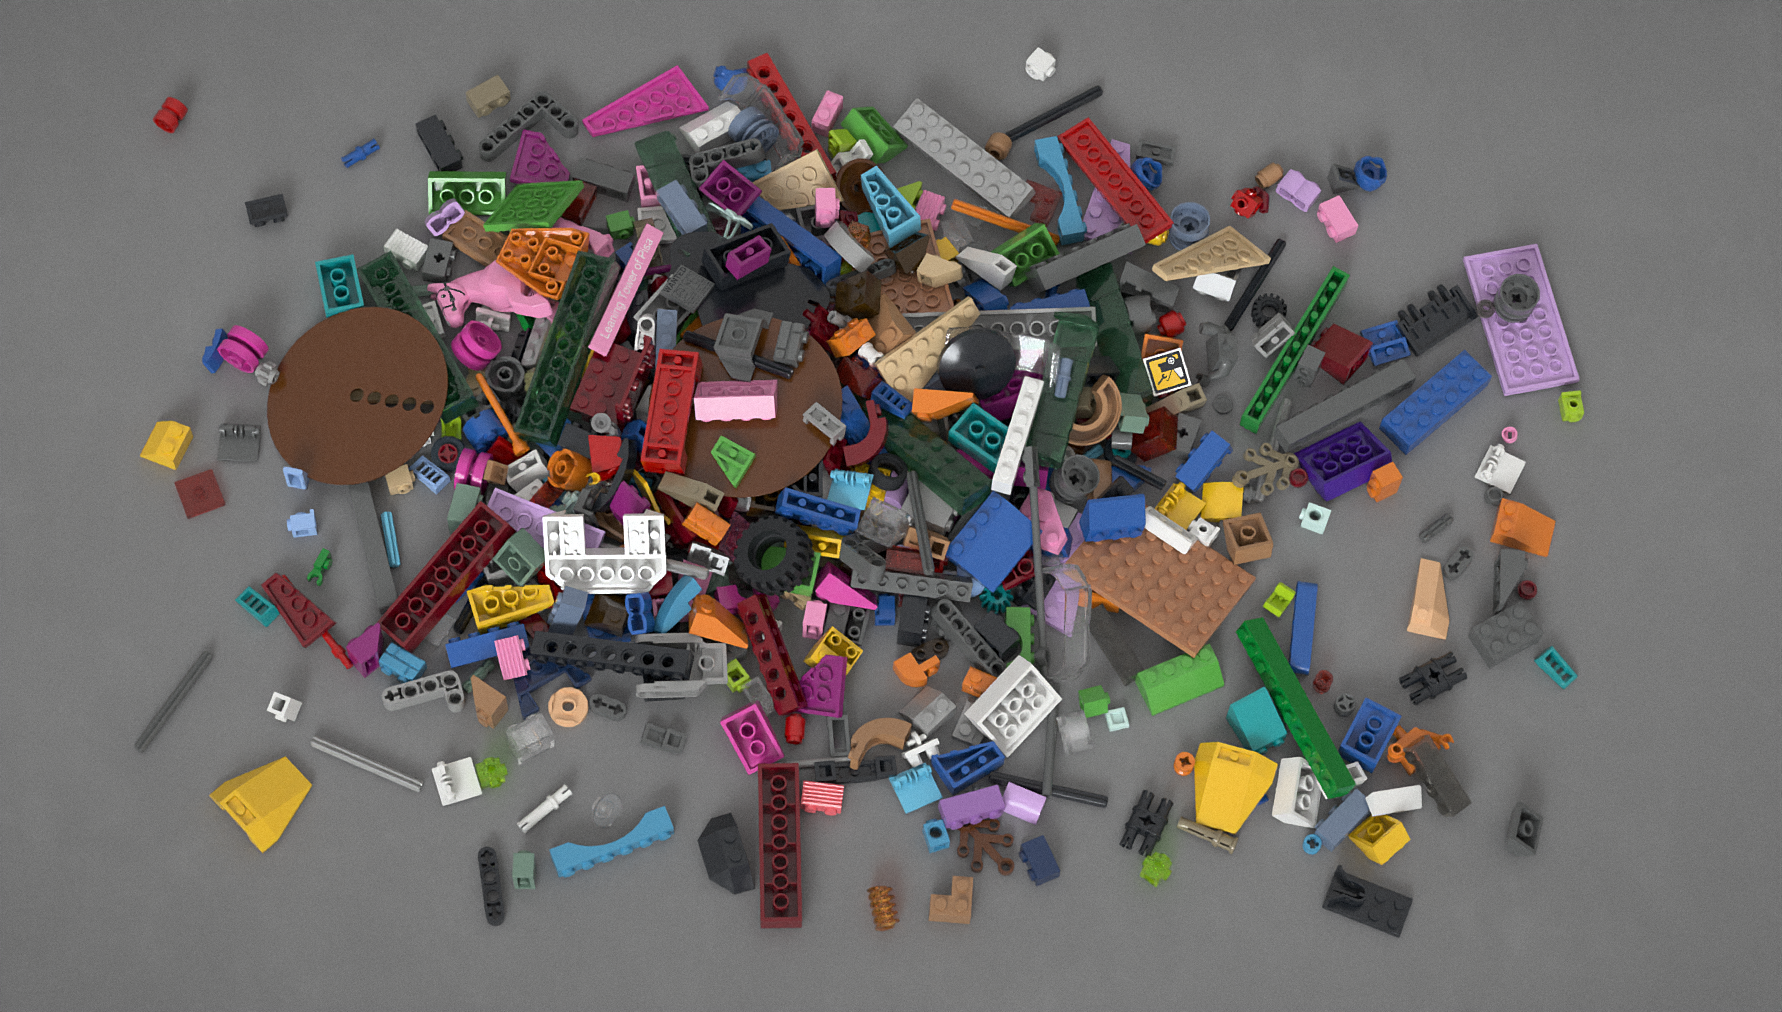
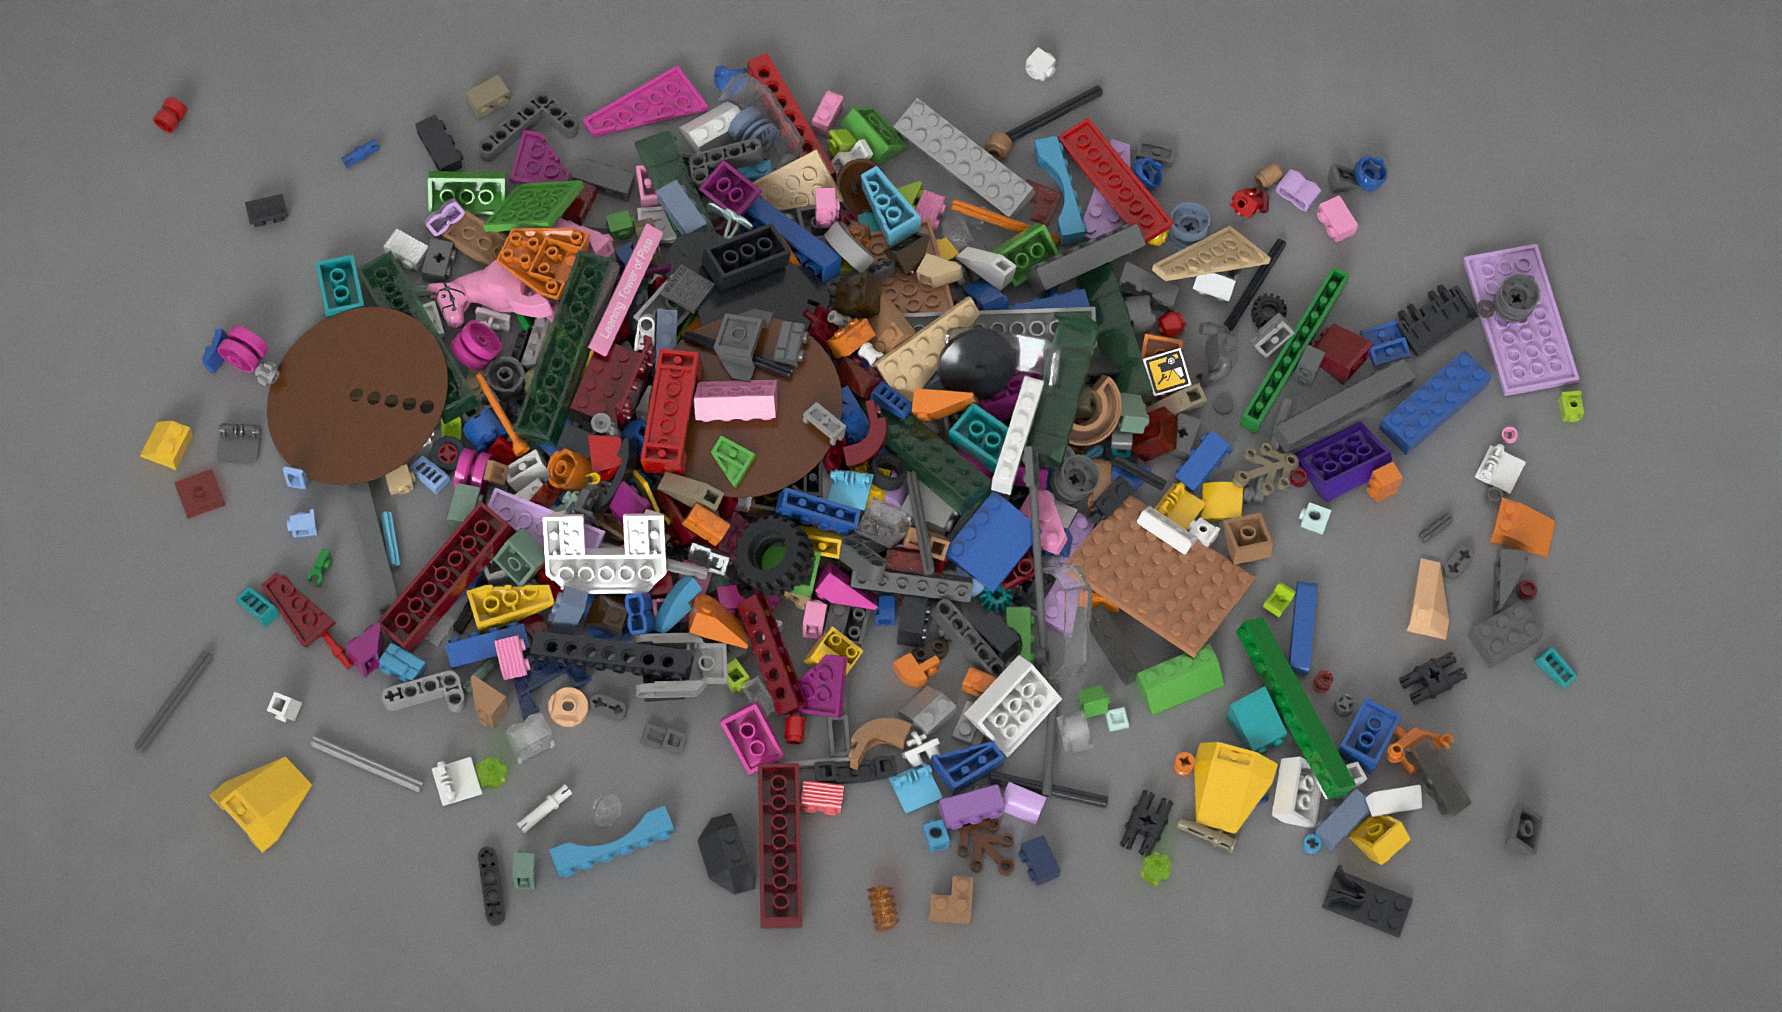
magenta brick [725,235,771,280] -> none
sand blue axle [1054,358,1073,398] -> none
blue slope [1079,494,1146,542] -> none

